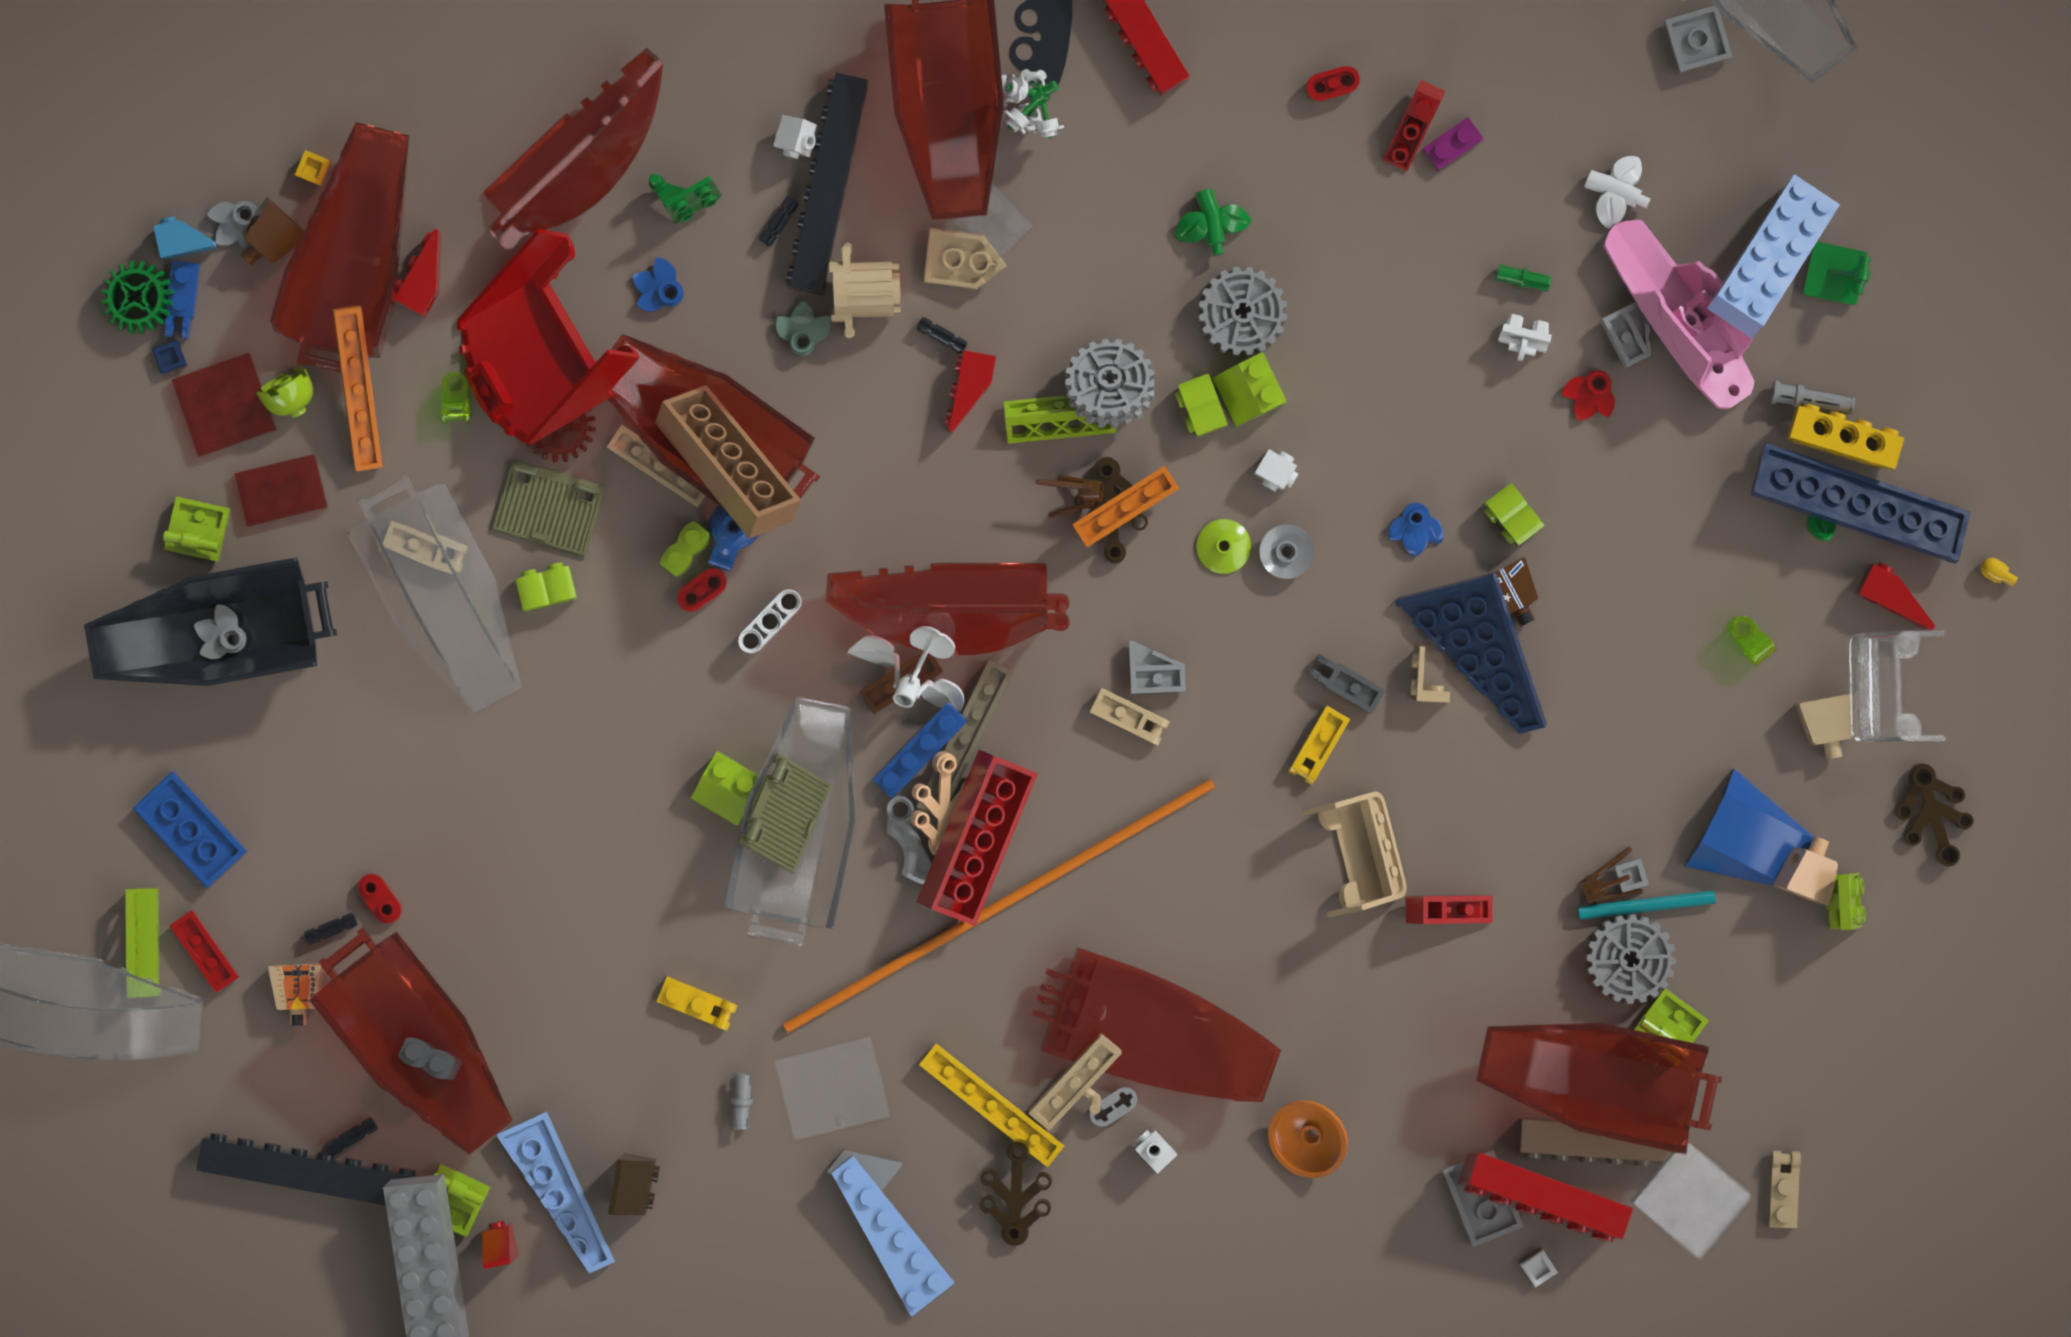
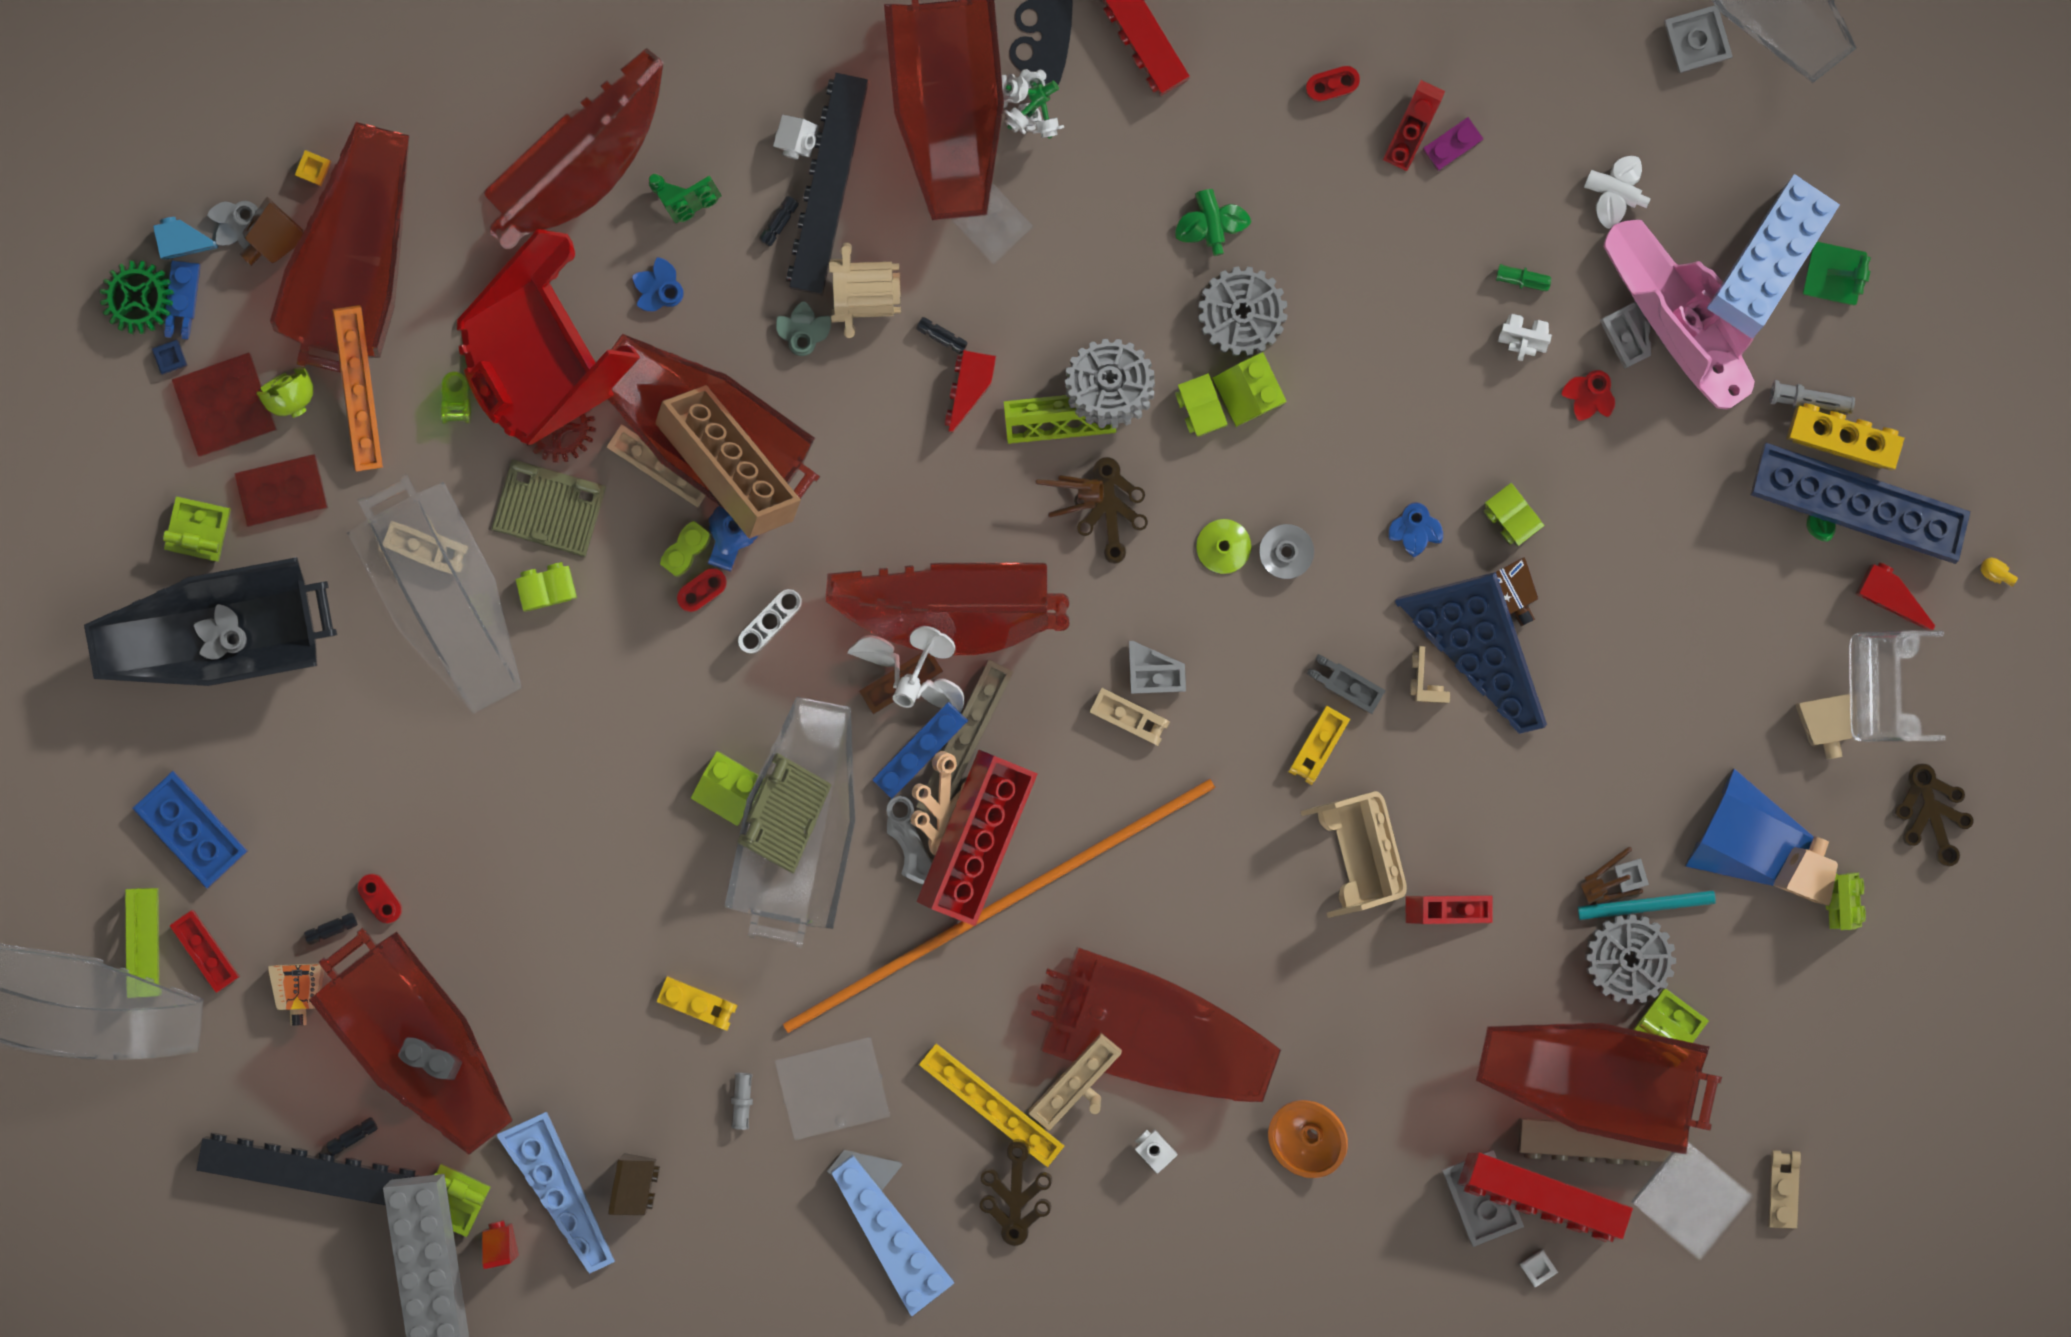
red slope [393,228,441,318] -> none
tan tile [923,228,1007,289] -> none
orange plate [1072,465,1180,548] -> none
light grey beam [1090,1087,1137,1127] -> none
white brick [1254,449,1298,492] -> none
clear neon green piece [1727,615,1778,667] -> none

